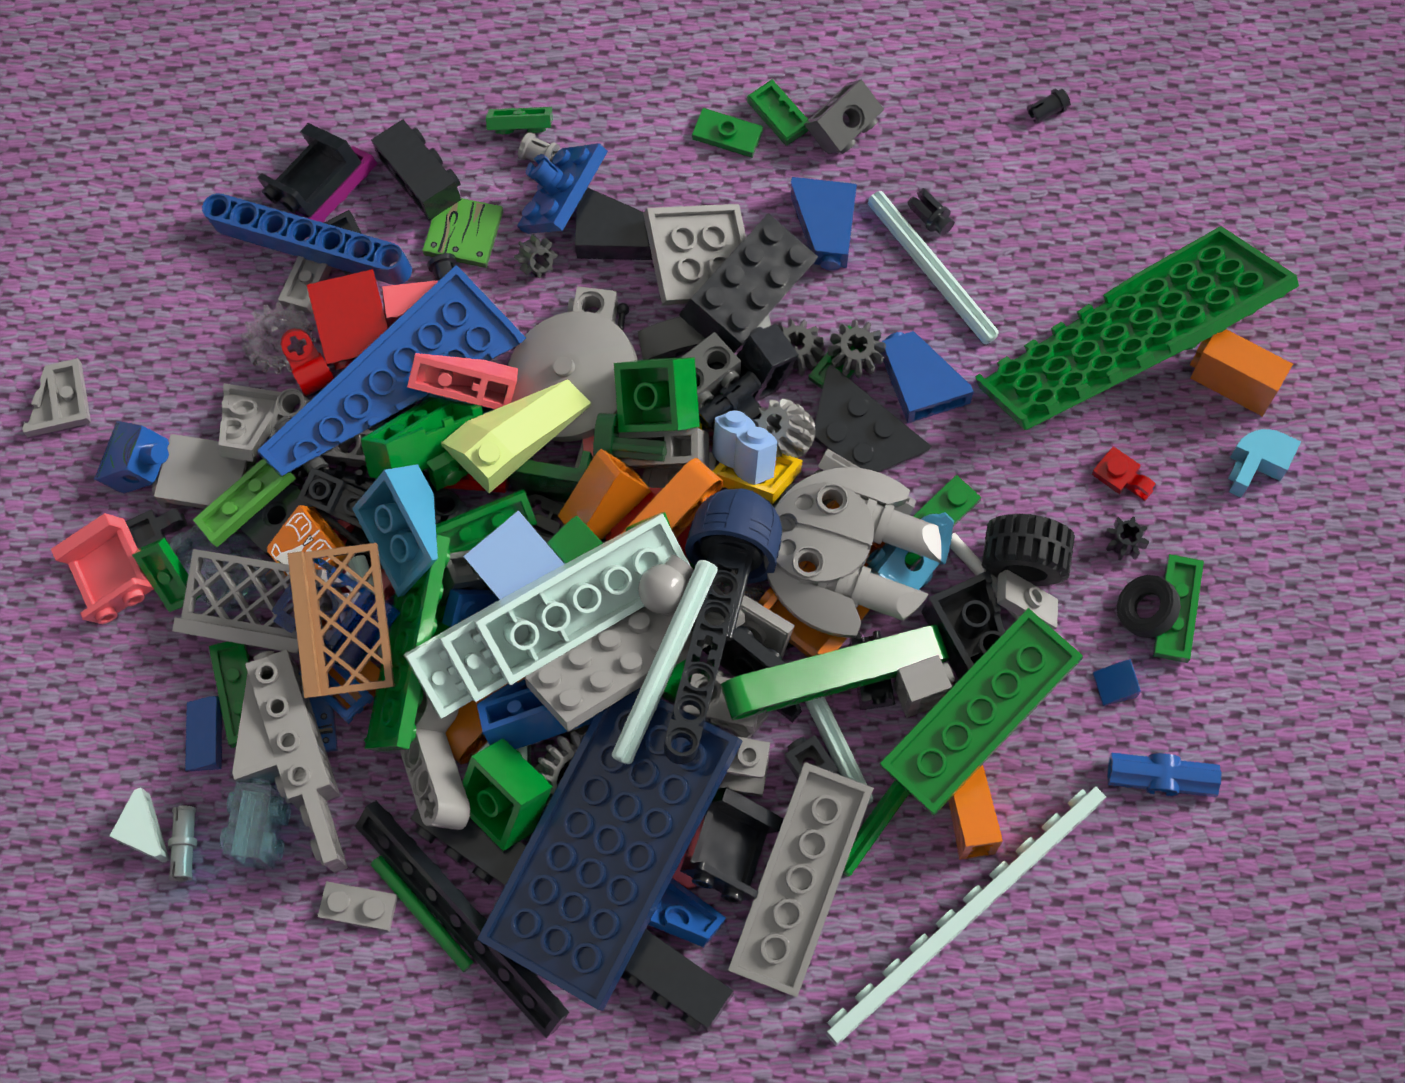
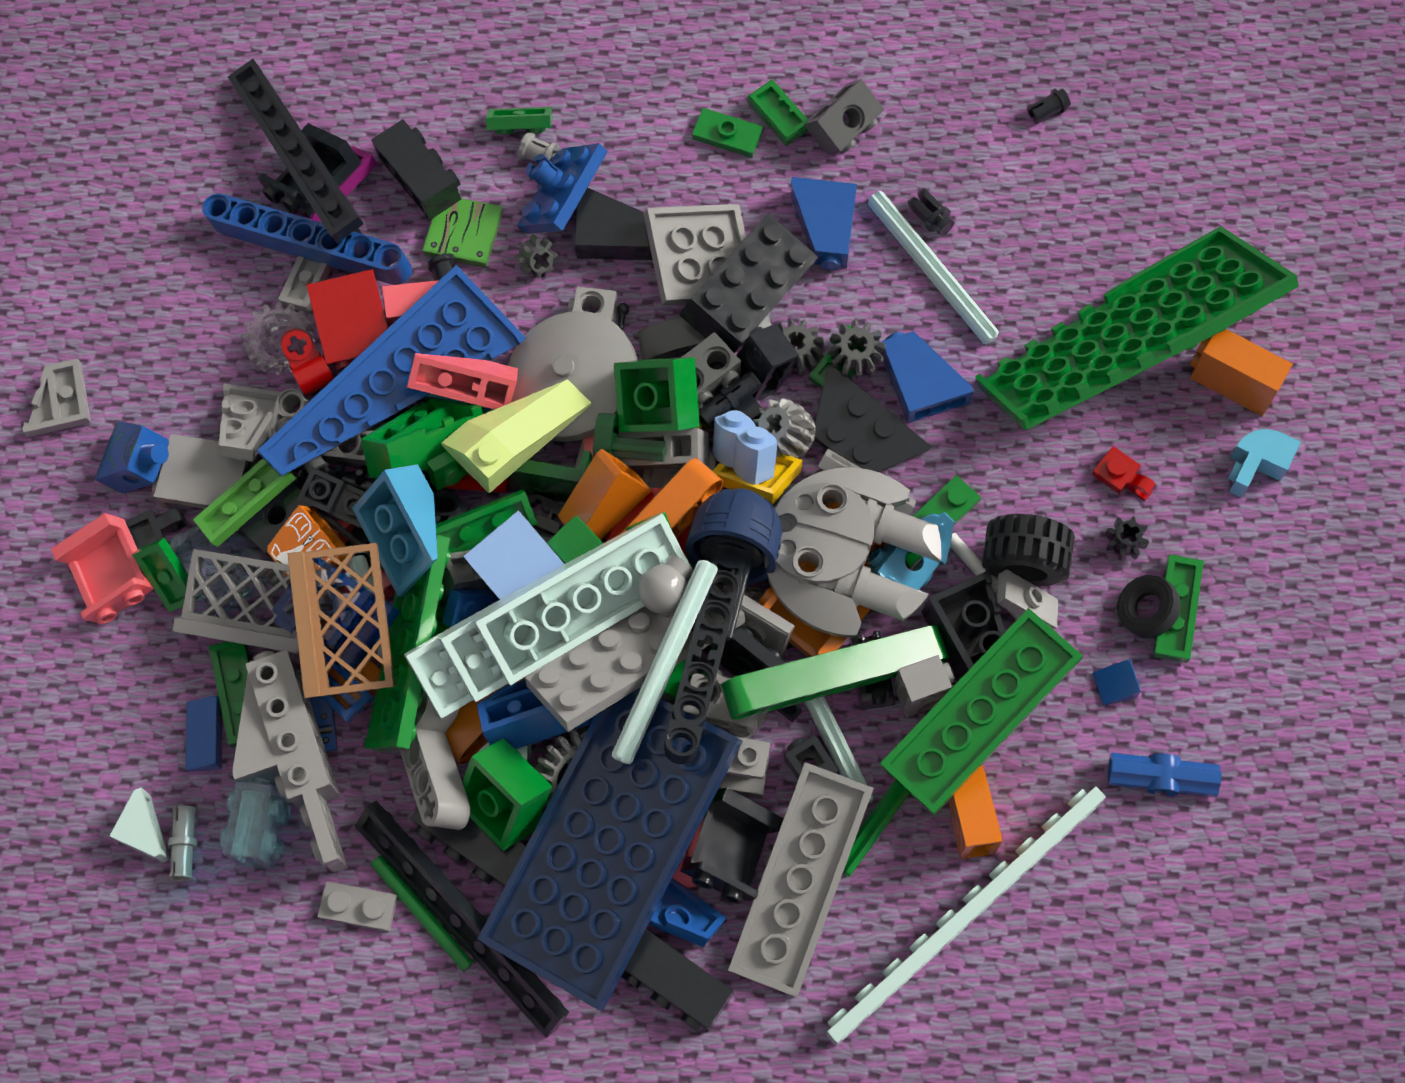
none -> black plate [228,59,364,243]

